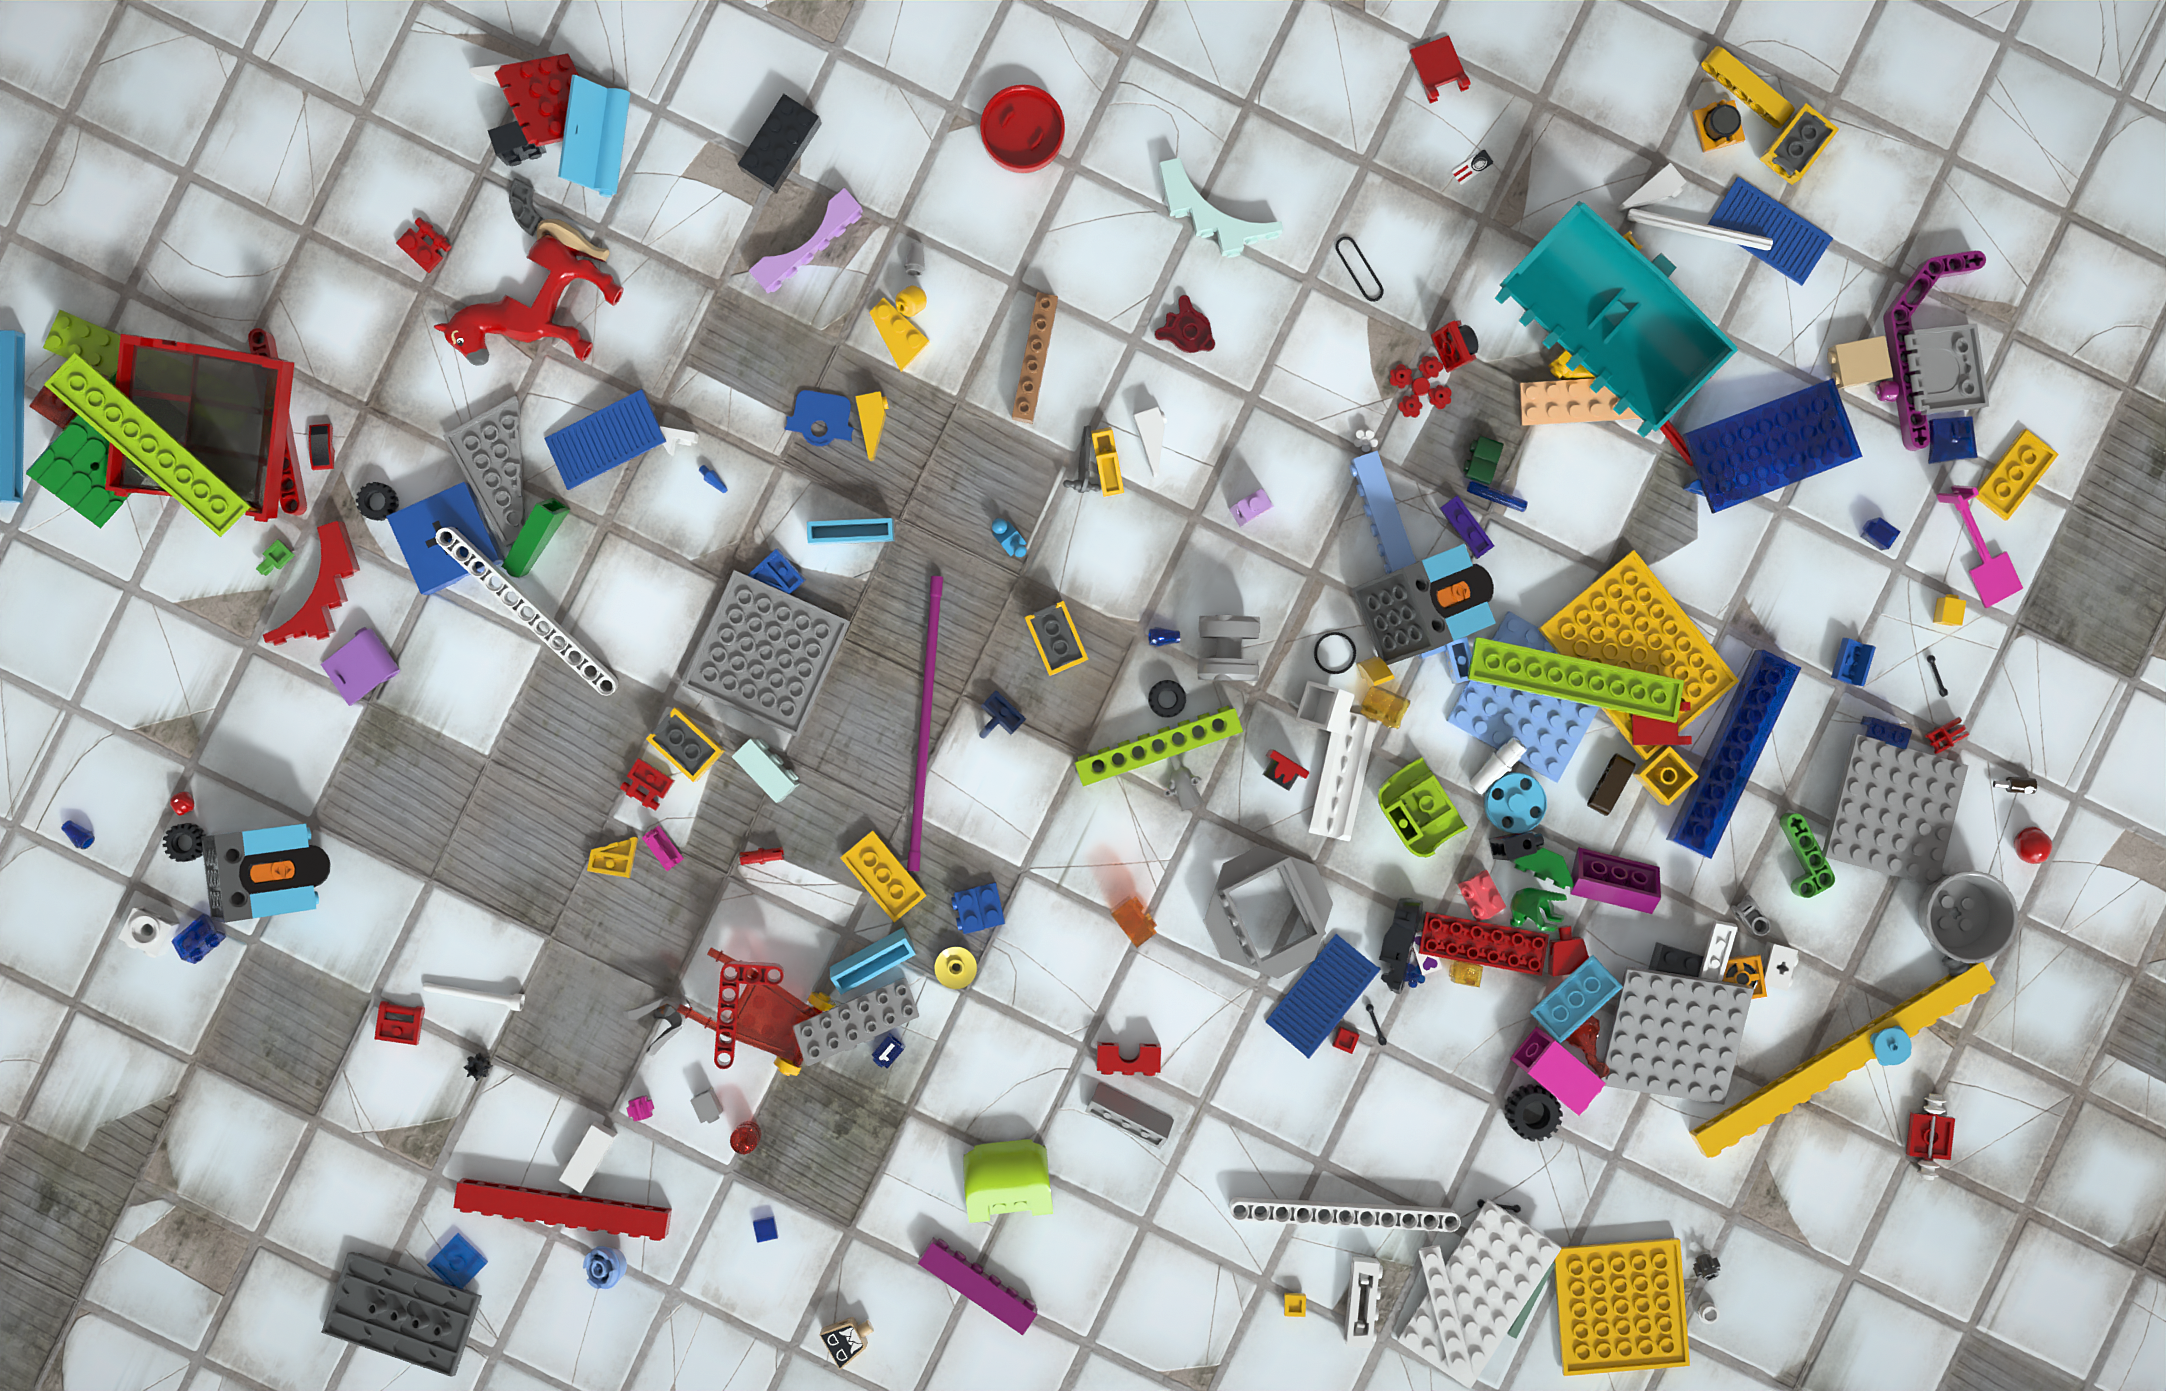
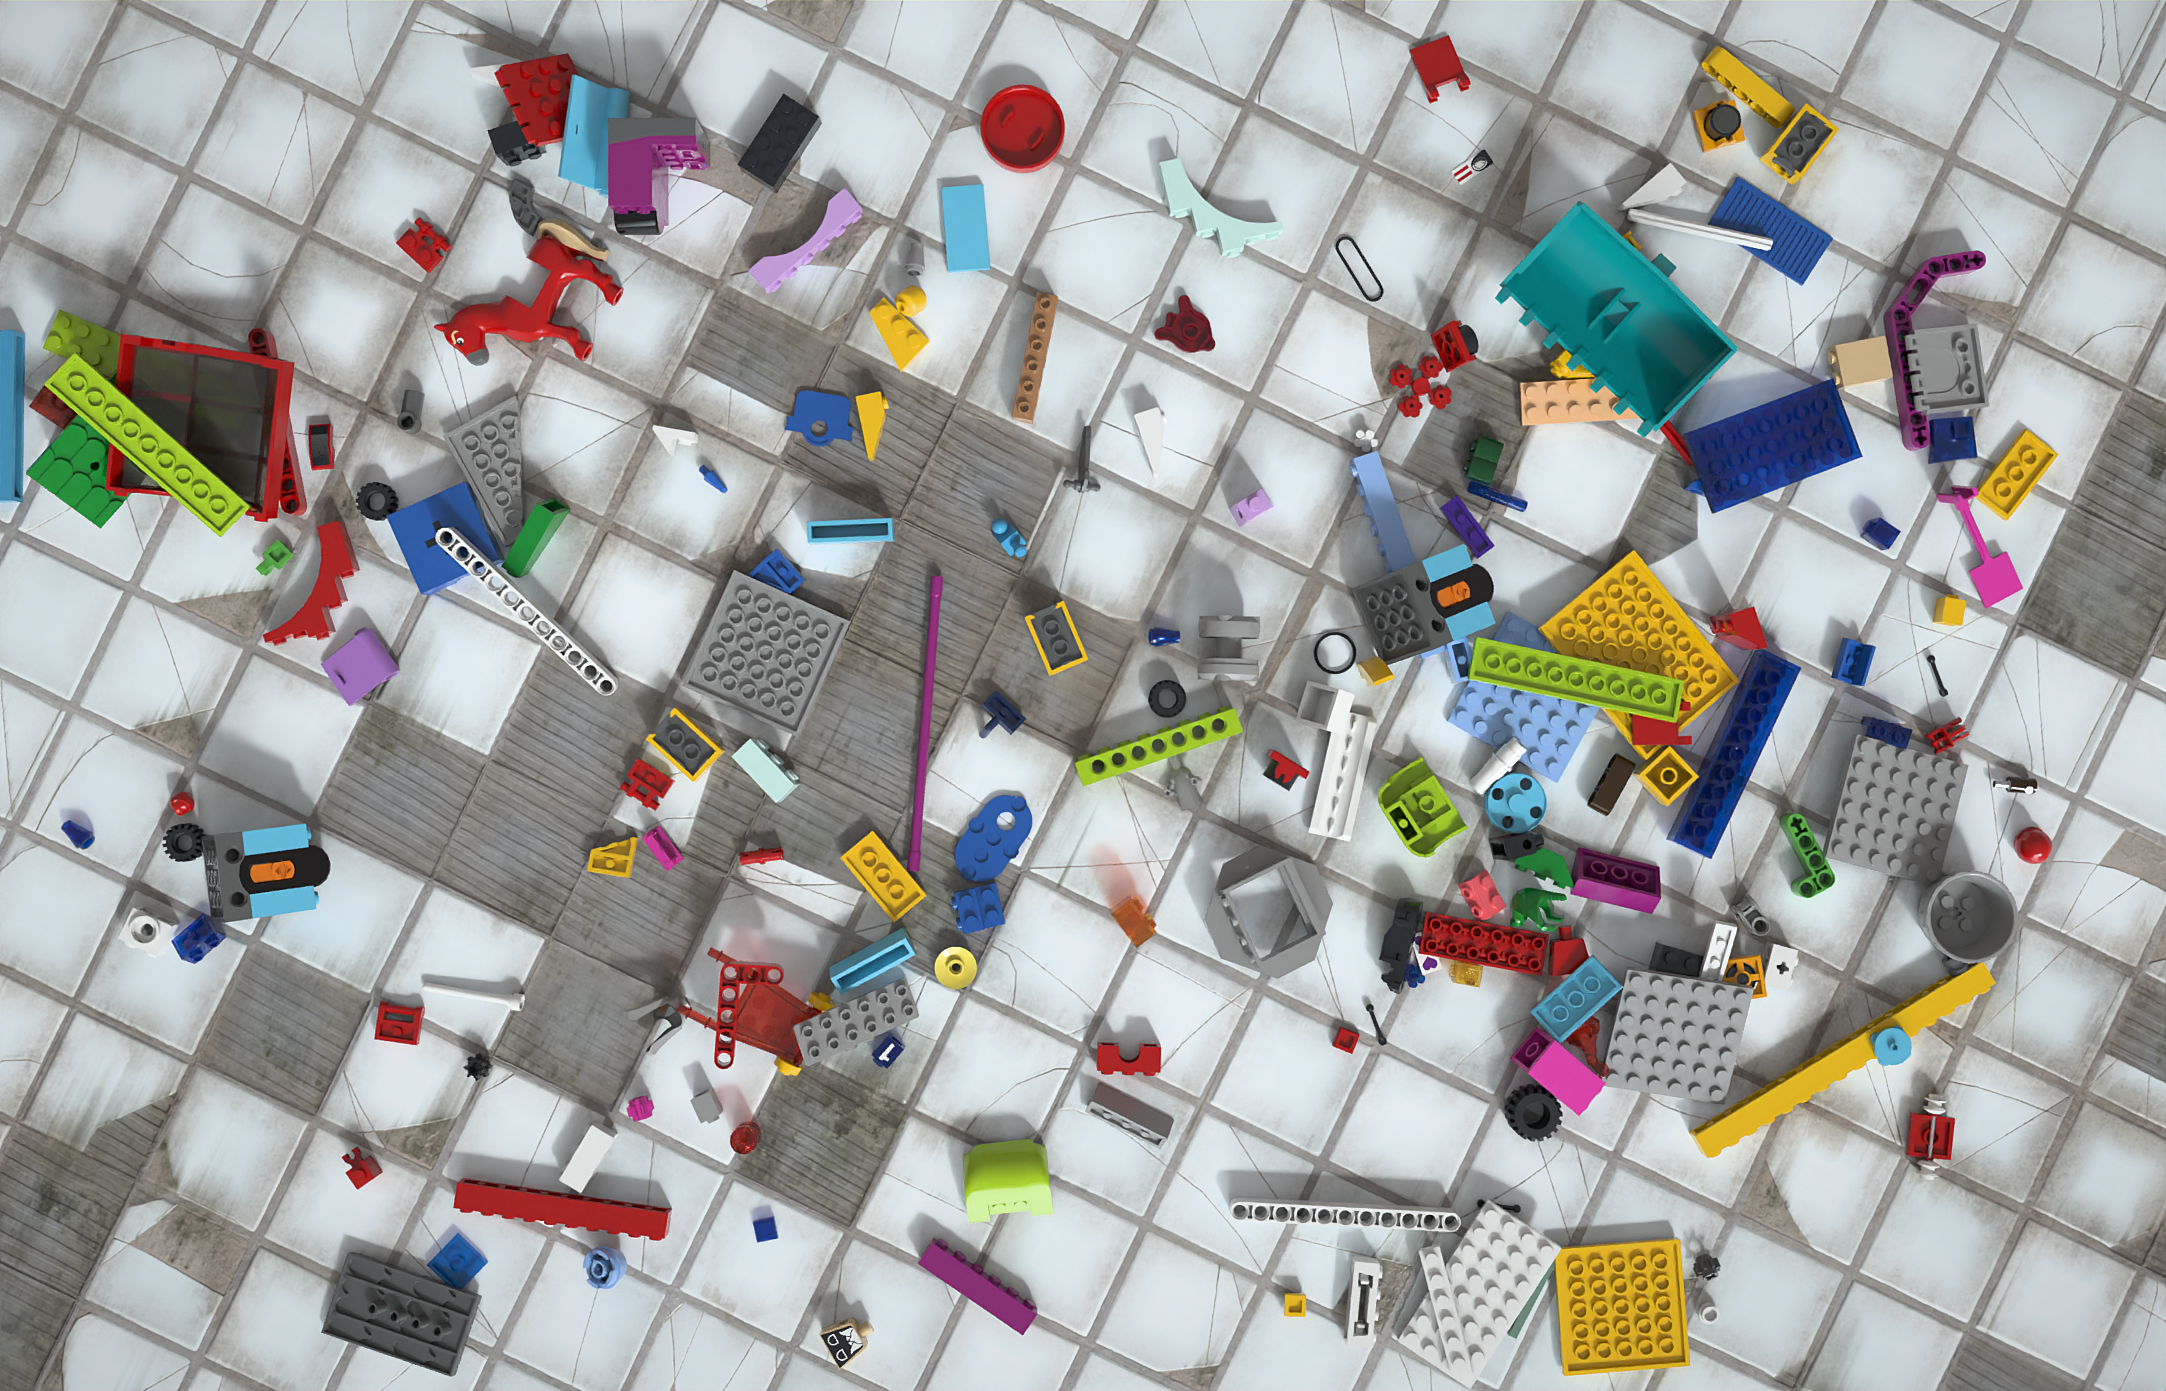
blue window [544,389,667,490] -> none
yellow slope [1091,427,1124,497] -> none
blue window [1266,934,1381,1059] -> none
clear yellow bracket [1360,685,1411,729] -> none
magenta piece [1875,380,1899,402] -> none
none -> red brick [341,1146,383,1190]
none -> dark grey piece [397,390,425,434]
none -> magenta piece [608,118,710,235]
none -> medium azure tile [941,184,990,273]
none -> blue piece [955,795,1032,882]
none -> red slope [1709,606,1767,650]

